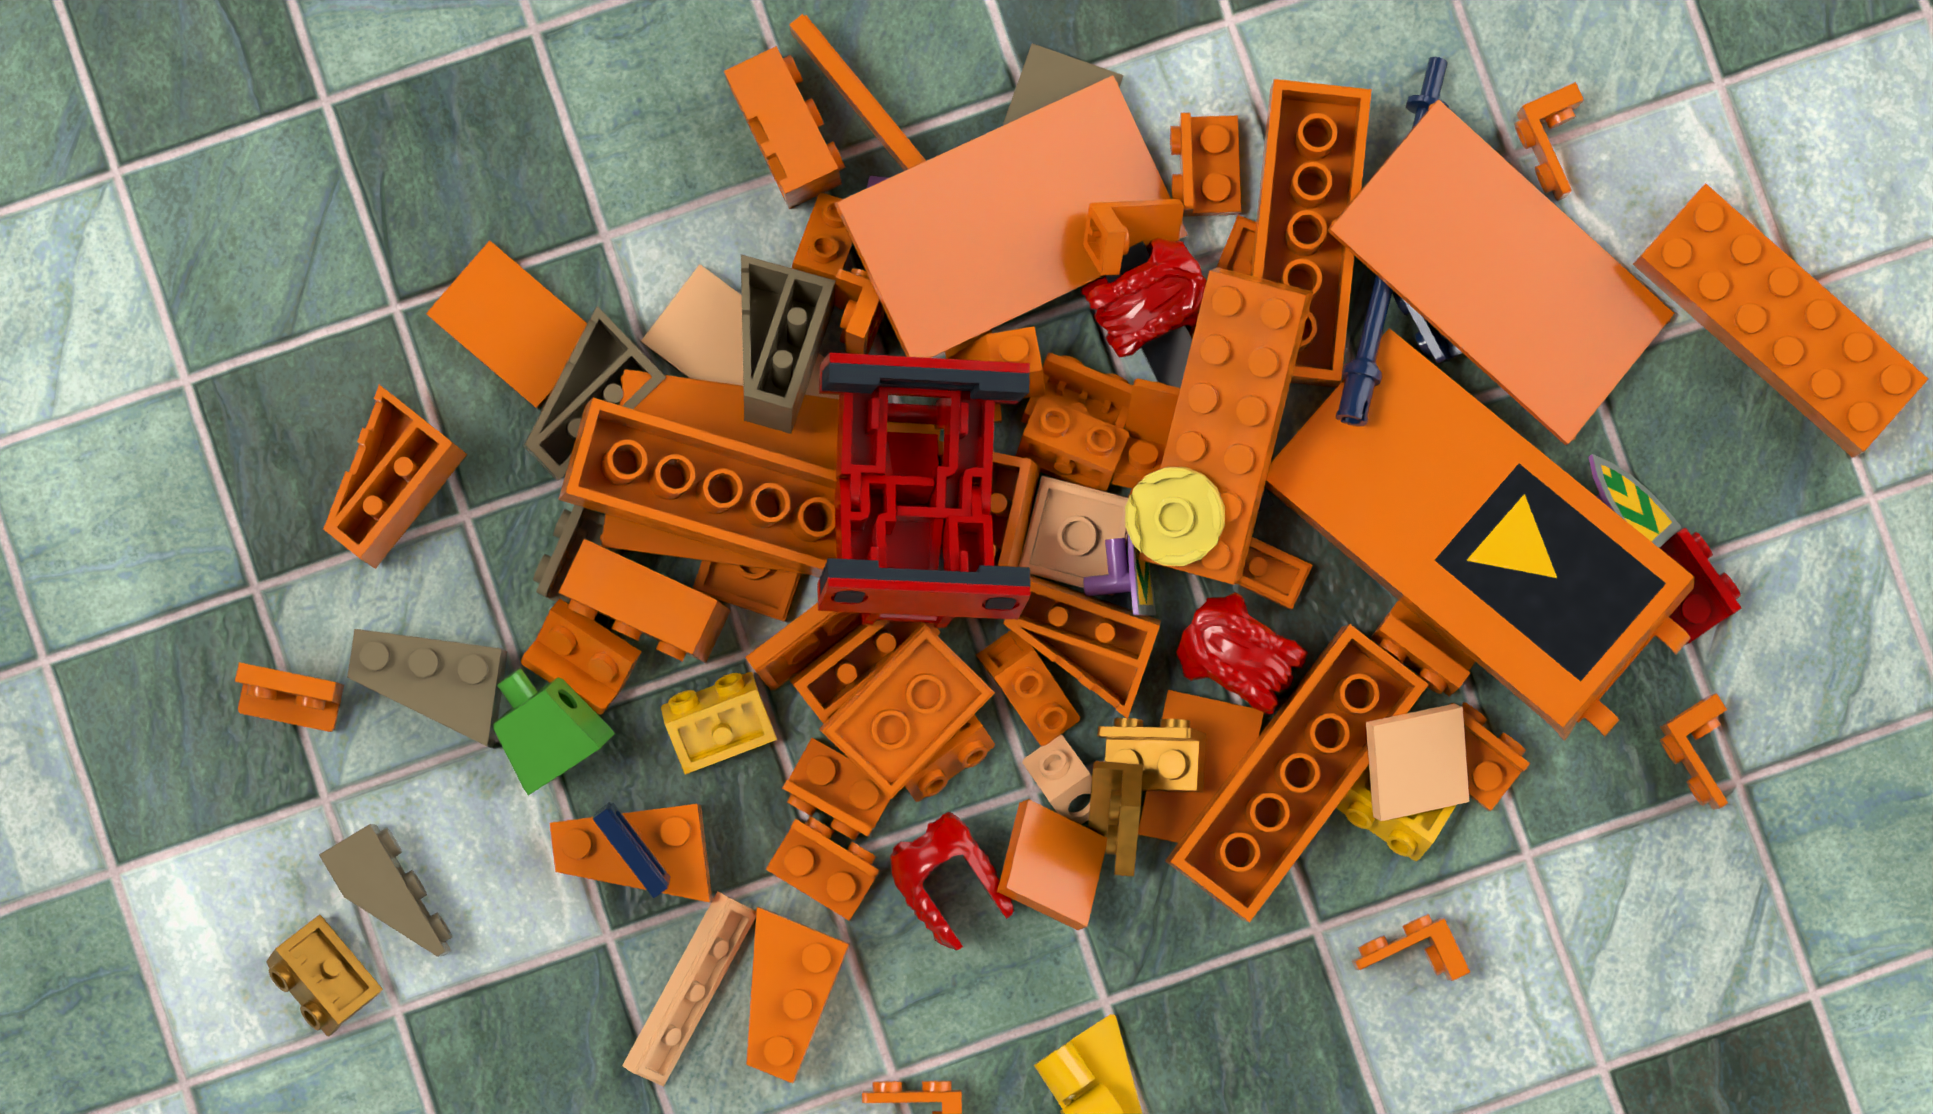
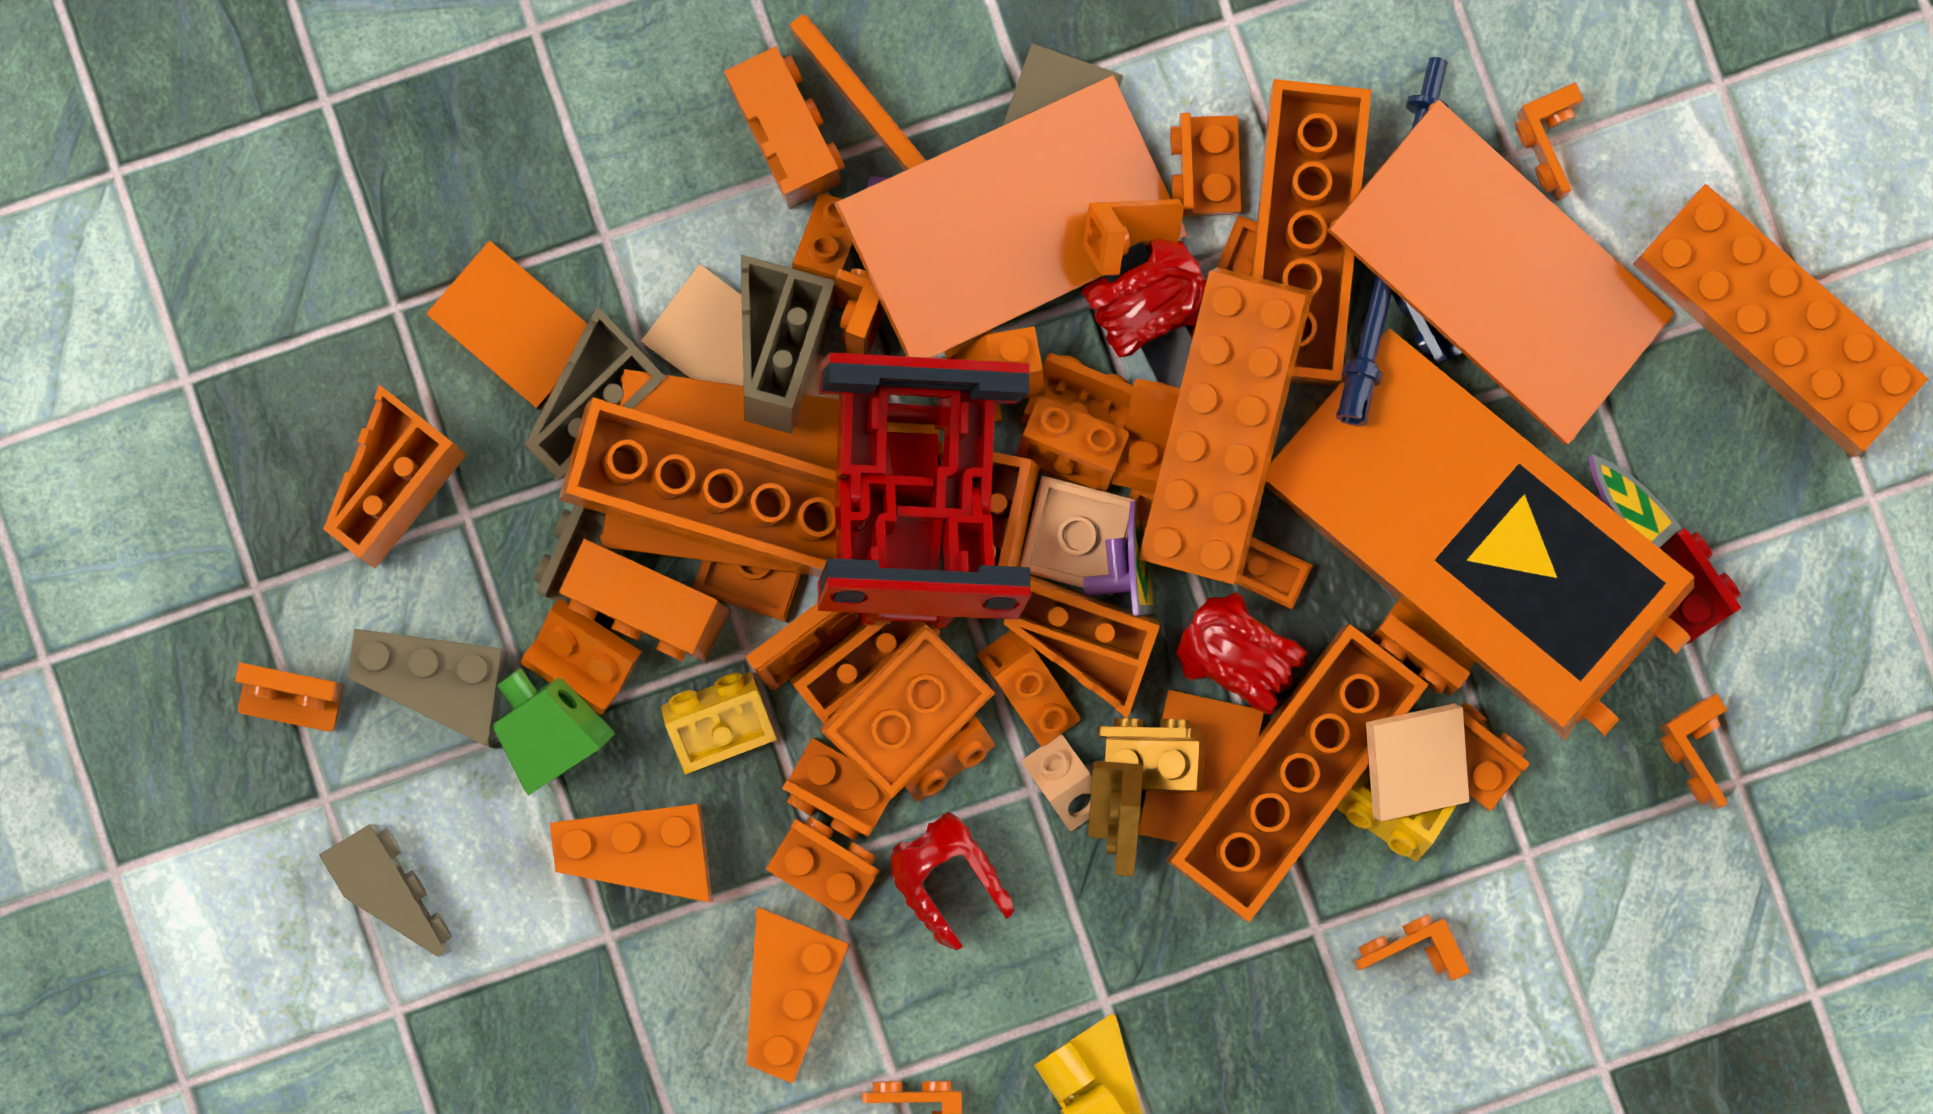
pearl gold bracket [266,914,383,1037] -> none
dark blue tile [593,802,671,898] -> none
light nougat tile [622,891,756,1087] -> none
orange tile [997,799,1107,930] -> none
light yellow tile [1125,466,1225,566] -> none

